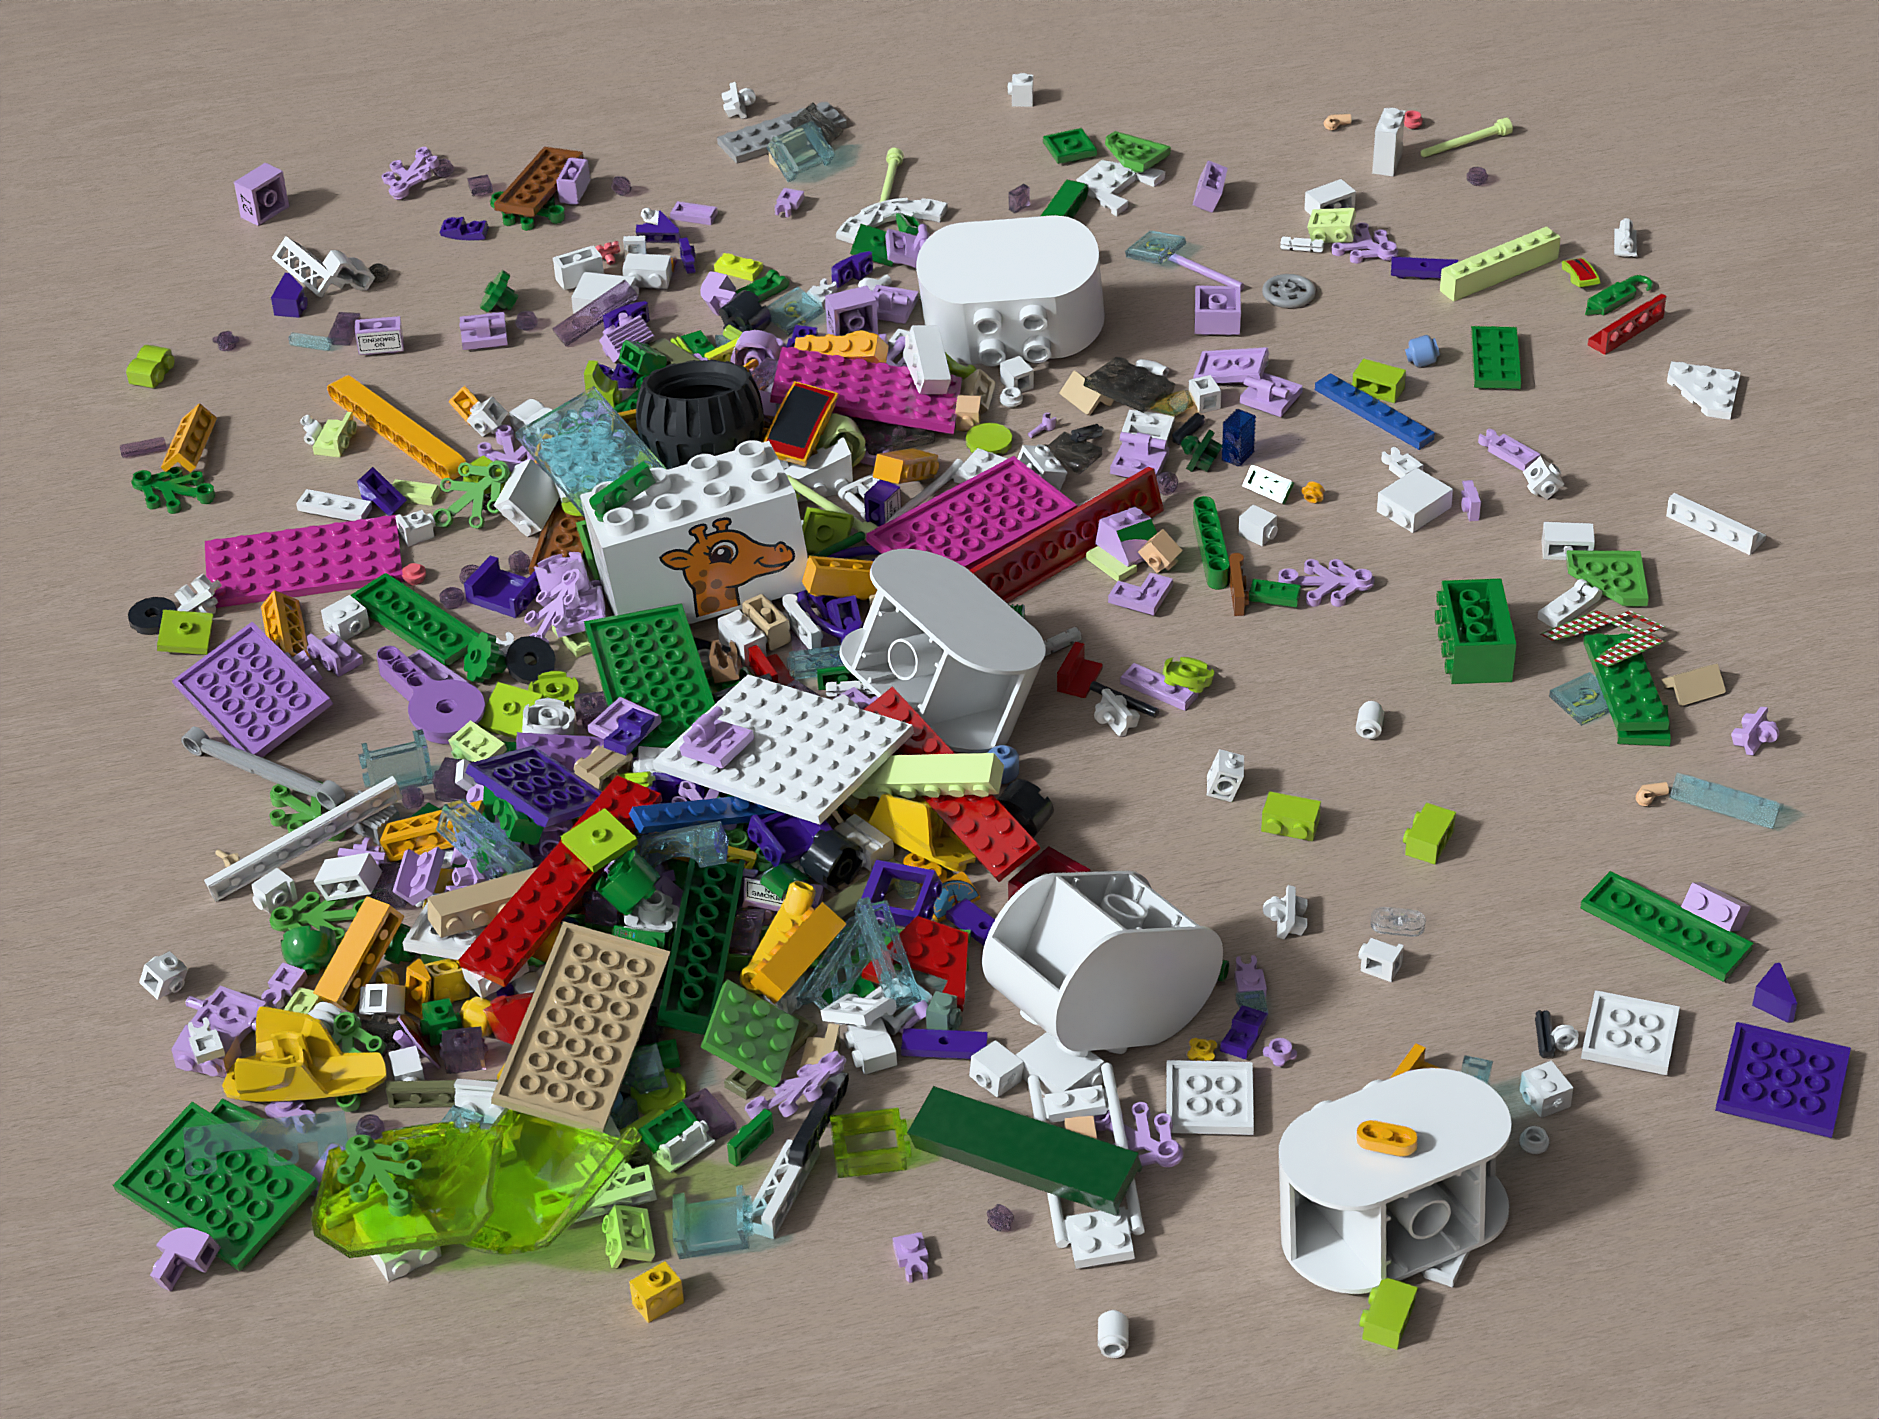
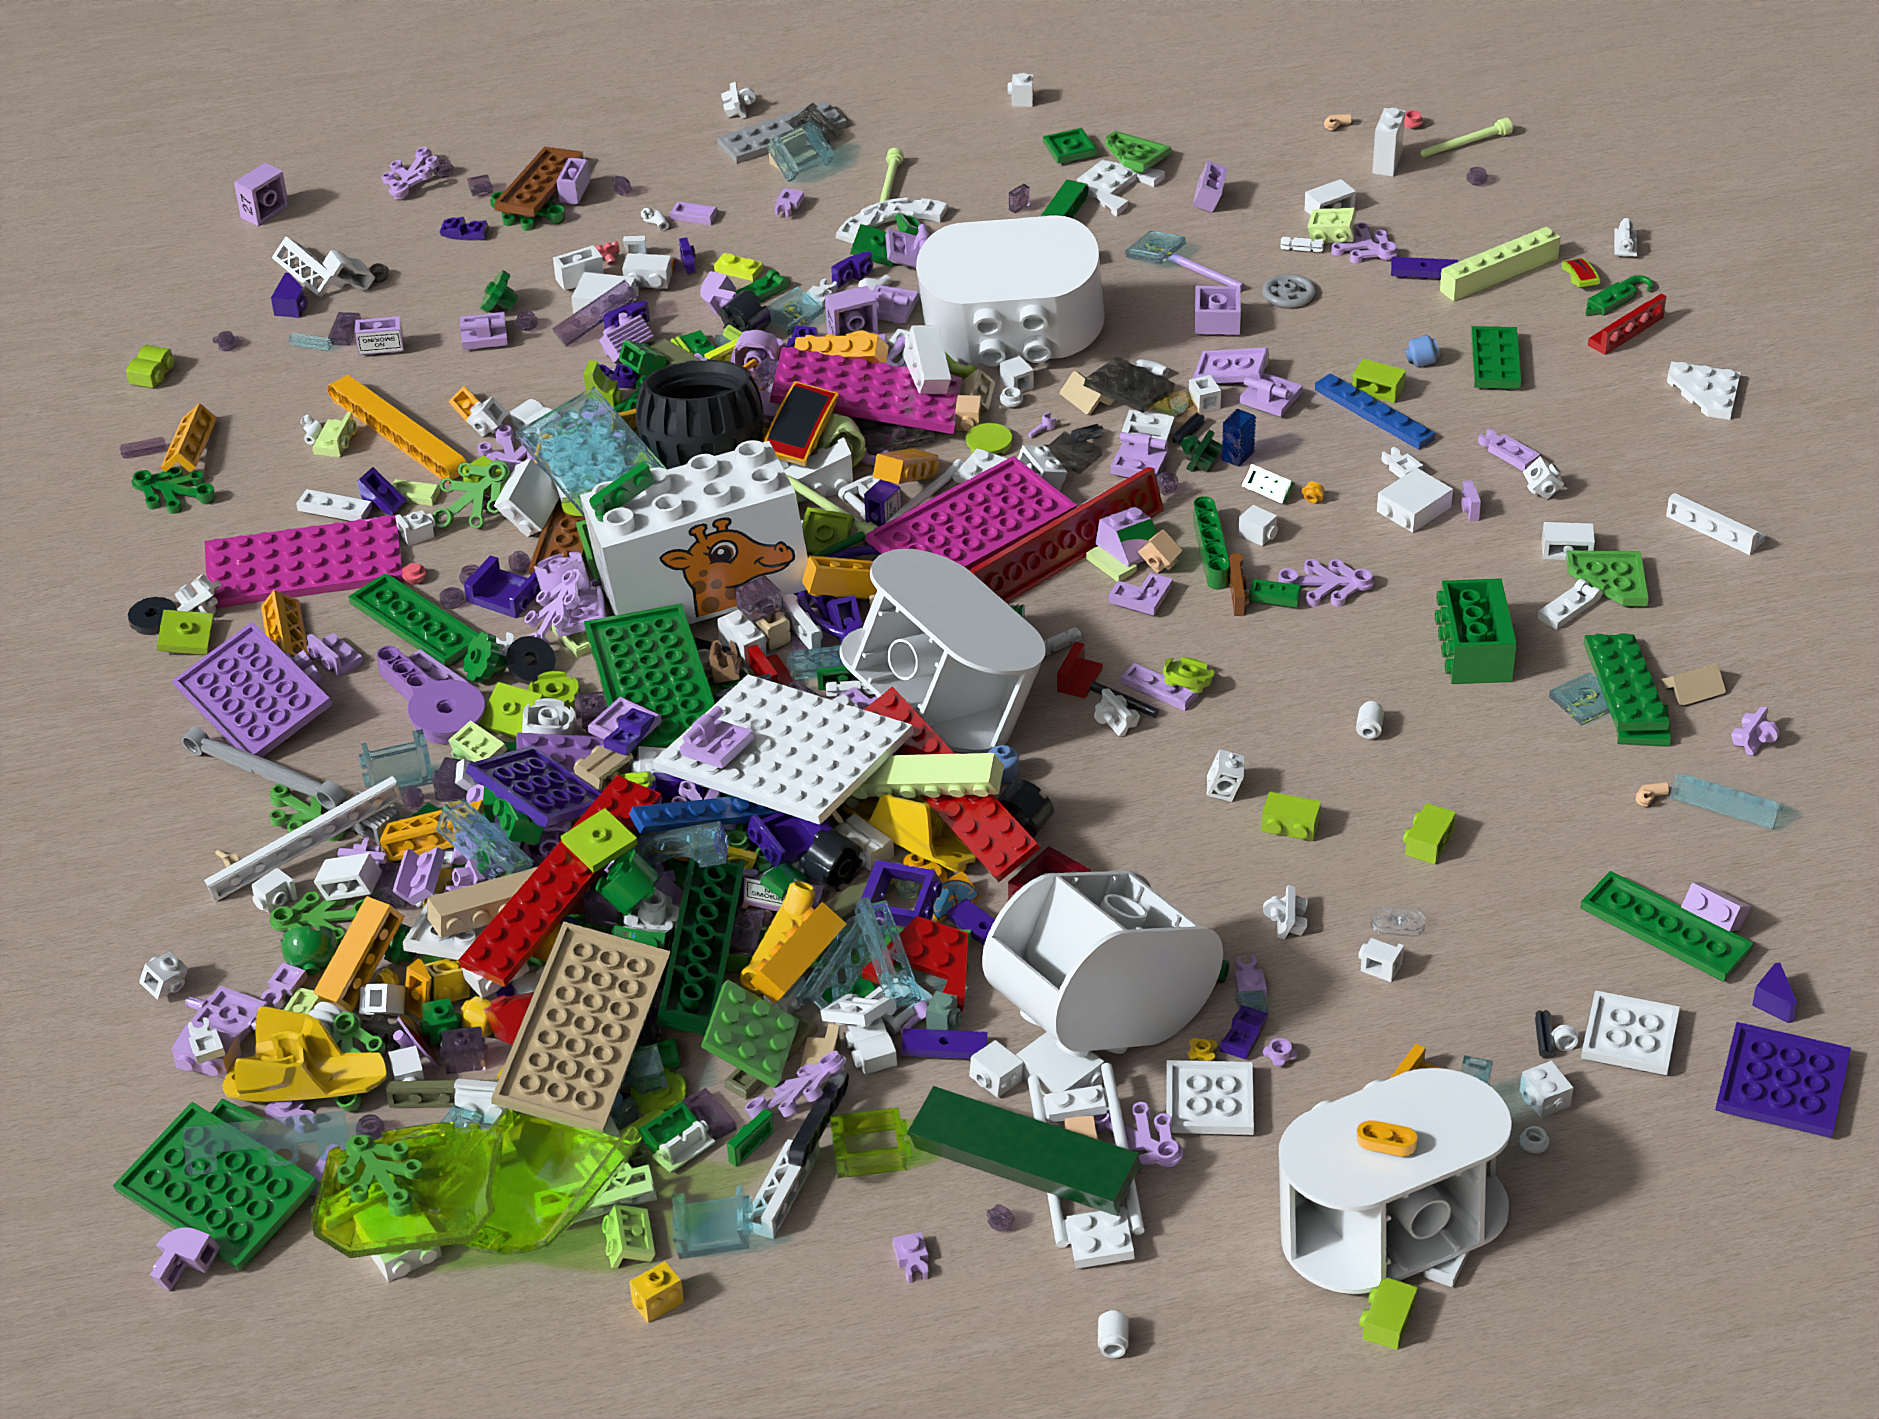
white head [321,595,370,641] -> none
dark purple slope [636,210,681,243] -> none
piece [1540,610,1665,667] -> none
none -> clear purple head [735,575,782,623]

